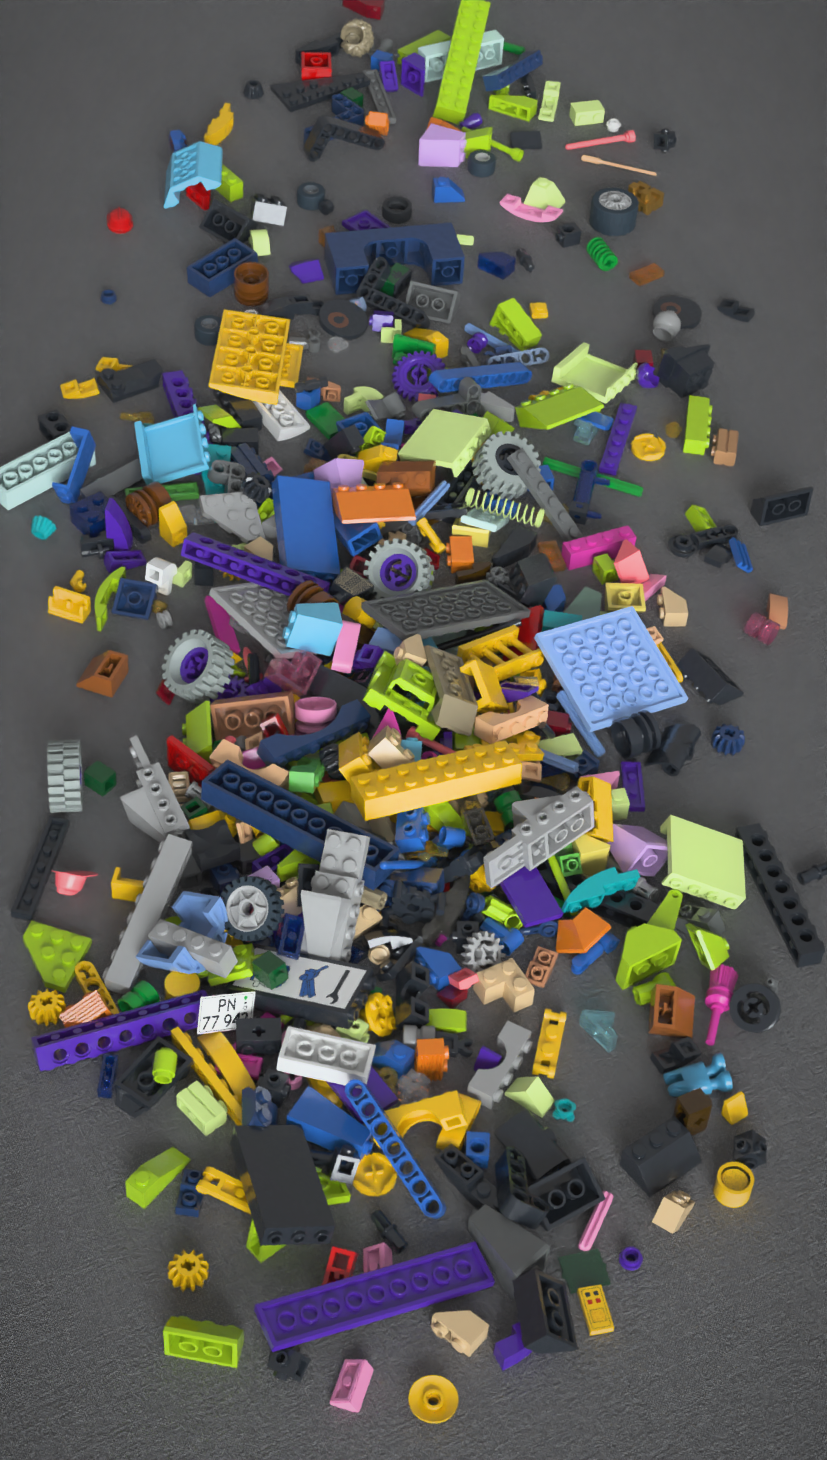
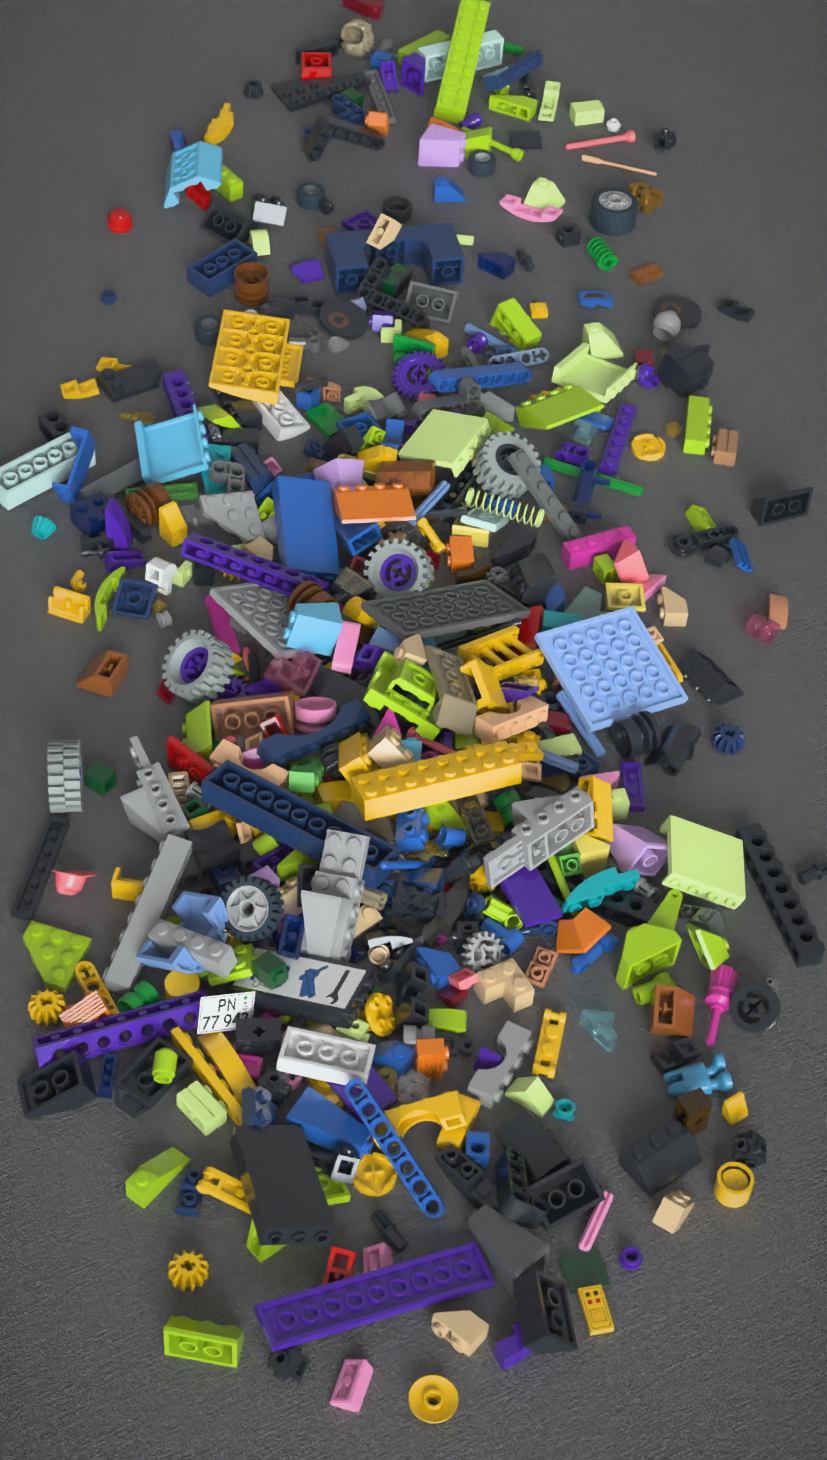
black gear [240,472,272,503] -> none
clear orange plate [537,540,566,572] -> none
none -> black slope [17,1050,98,1119]
none -> tan slope [366,213,402,250]
none -> dark purple piece [554,441,589,469]
none -> blue slope [577,291,614,309]
none -> yellowish green slope [582,322,624,359]

